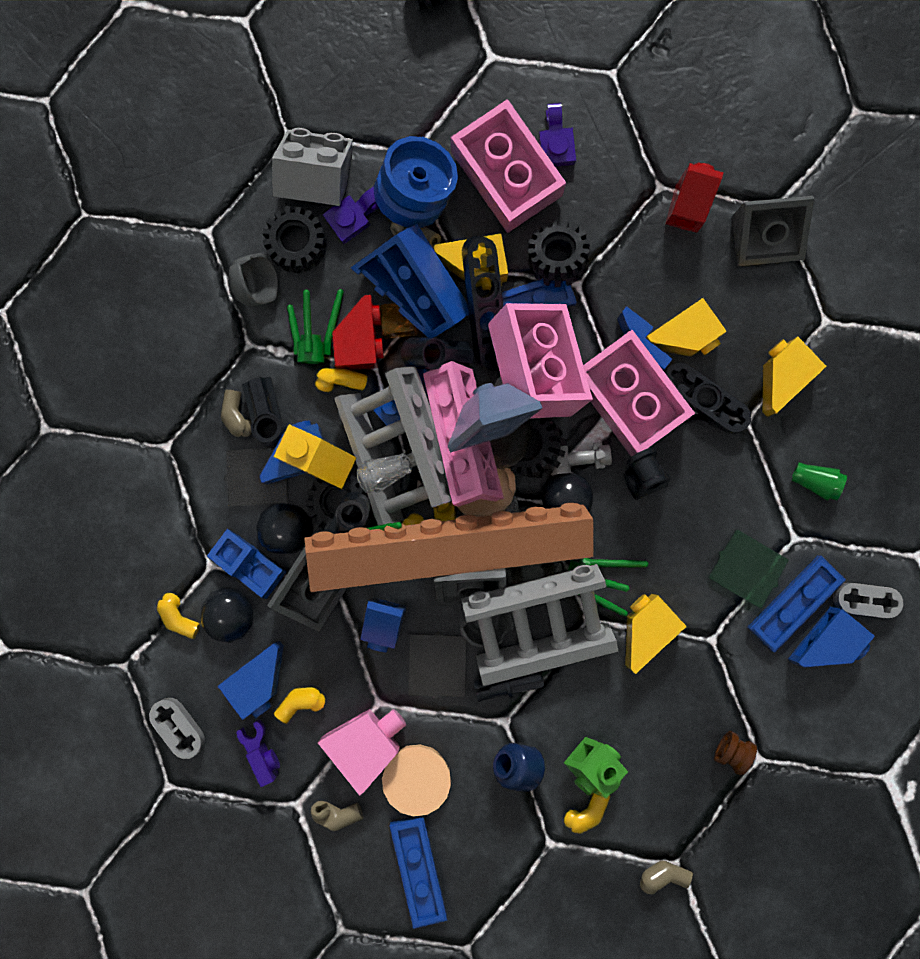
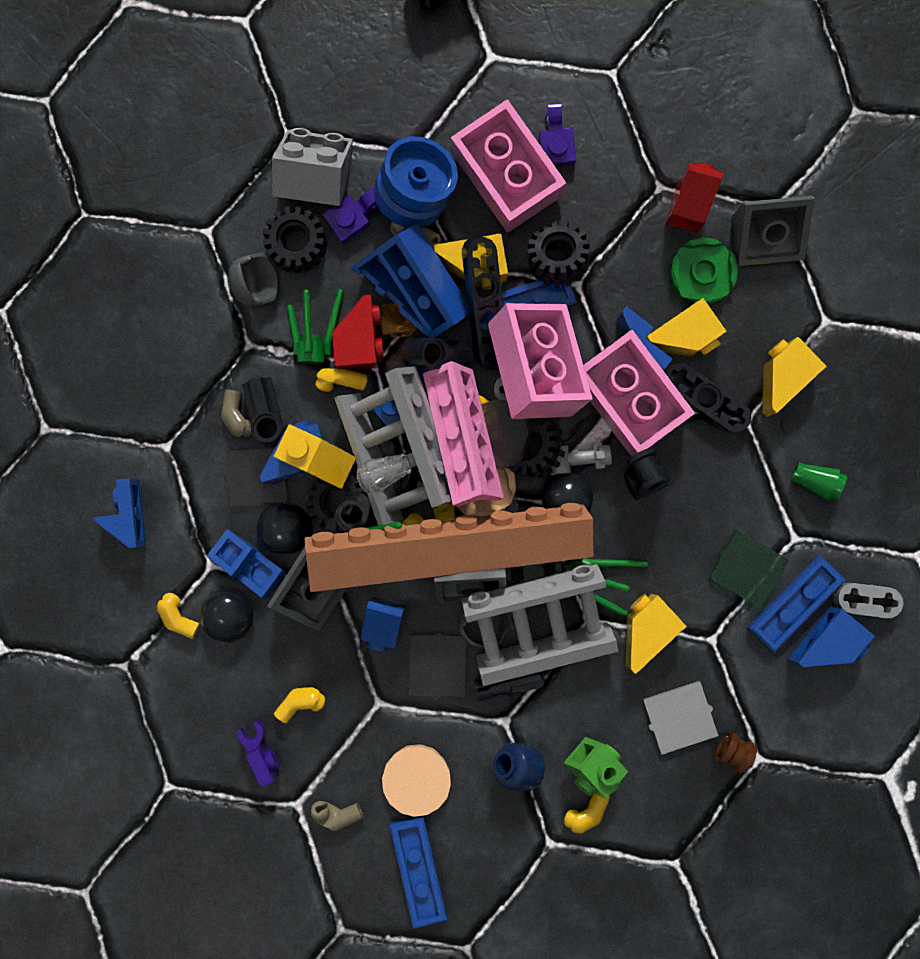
light grey beam [149,698,205,759] -> none
blue slope [218,640,284,720] -> none
bright pink torso [318,709,406,796] -> none
sand blue slope [448,383,543,453] -> none
dark tan arm [640,861,693,895] -> none
none -> blue slope [93,478,146,548]
none -> light grey piece [643,681,718,755]
none -> green tile [669,237,739,305]

